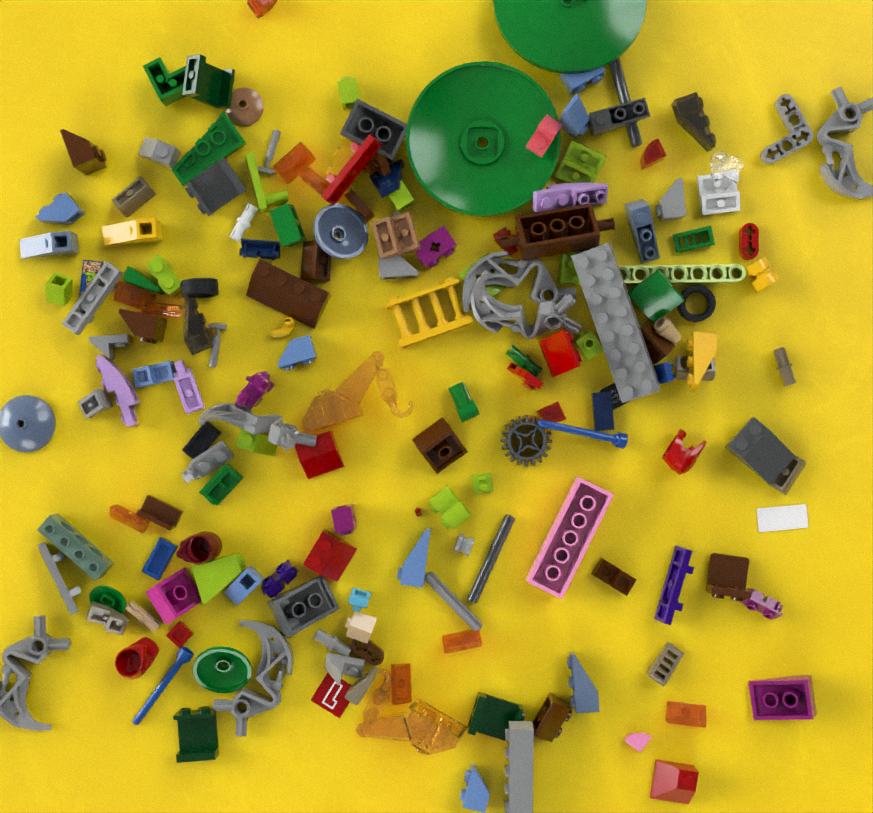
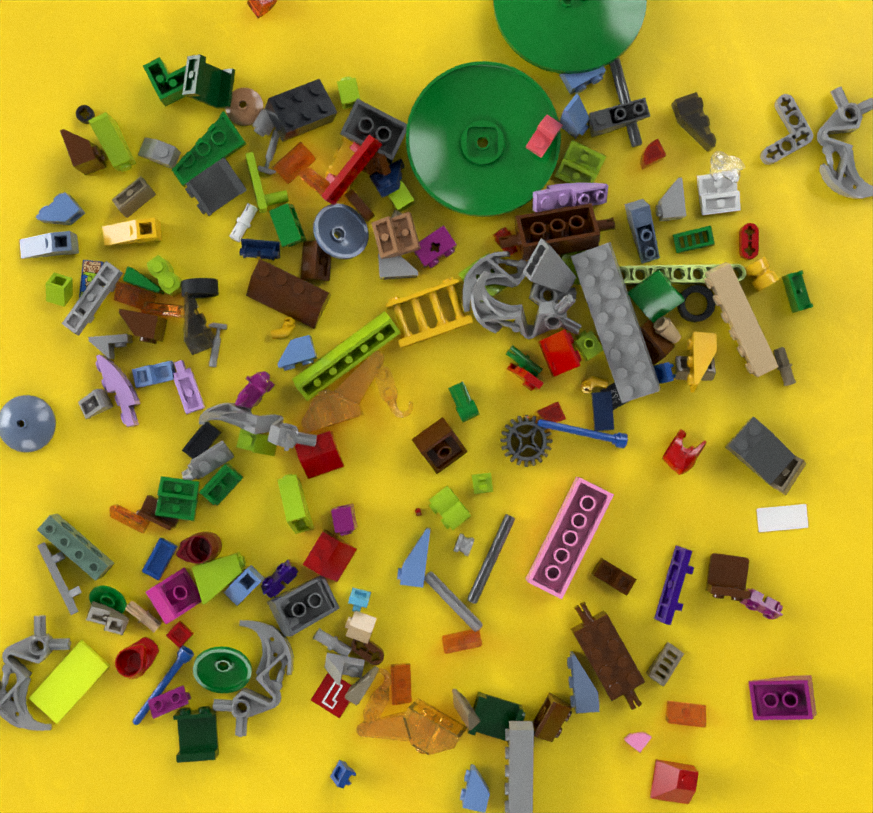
none -> neon yellow tile [29,640,110,724]
none -> black bush [76,105,95,124]
none -> lime slope [88,112,136,172]
none -> magenta hinge [148,685,191,719]
none -> green slope [155,476,200,521]
none -> light grey brick [252,108,274,137]
none -> black brick [265,79,337,142]
none -> lime slope [277,474,314,534]
none -> lime brick [292,311,401,401]
none -> blue tile [330,760,356,788]
none -> dark tan slope [452,689,480,730]
none -> light grey slope [523,238,576,293]
none -> reddish brown brick [571,602,645,710]
none -> yellow arm [580,376,609,394]
none -> tan brick [704,262,779,377]
none -> green hinge [782,270,813,313]

